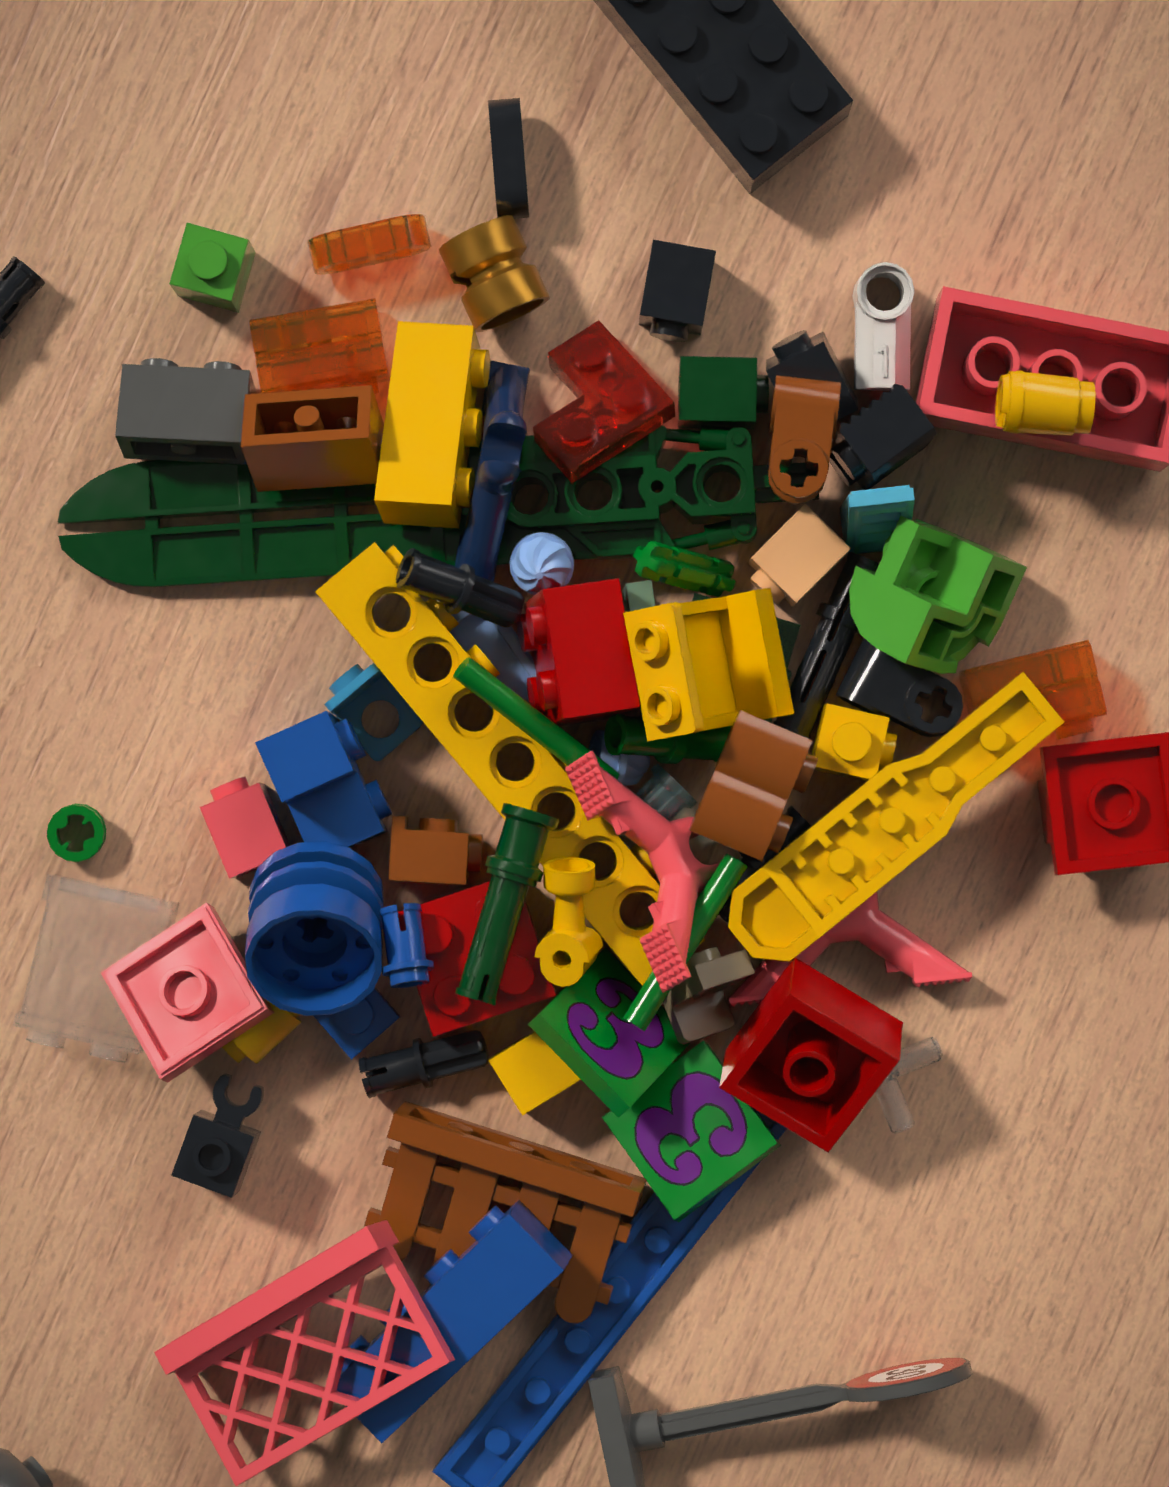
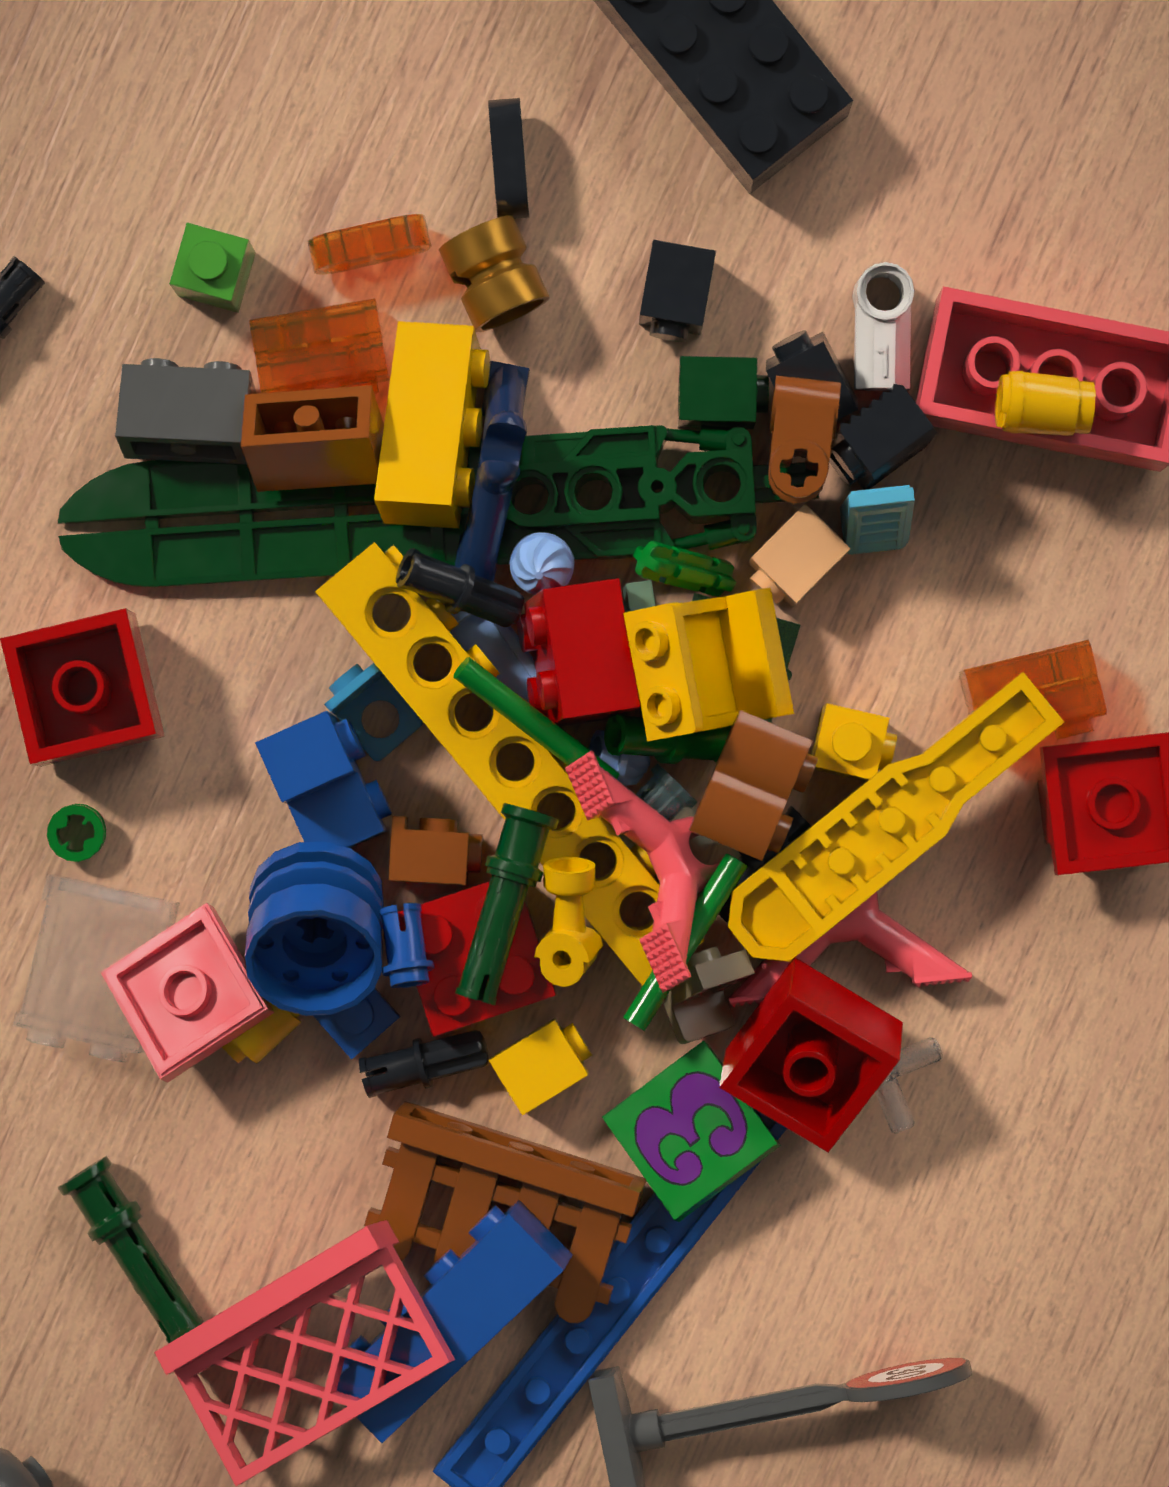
black brick [171,1073,264,1198] -> none
coral brick [200,776,290,879] -> none
green tile [528,947,691,1118] -> none
clear red plate [532,320,676,483] -> none
black pin [773,552,879,739] -> none
black piece [836,638,963,738] -> none
bright green brick [849,516,1027,674] -> none
none -> red brick [0,608,165,767]
none -> dark green pin [58,1156,204,1344]

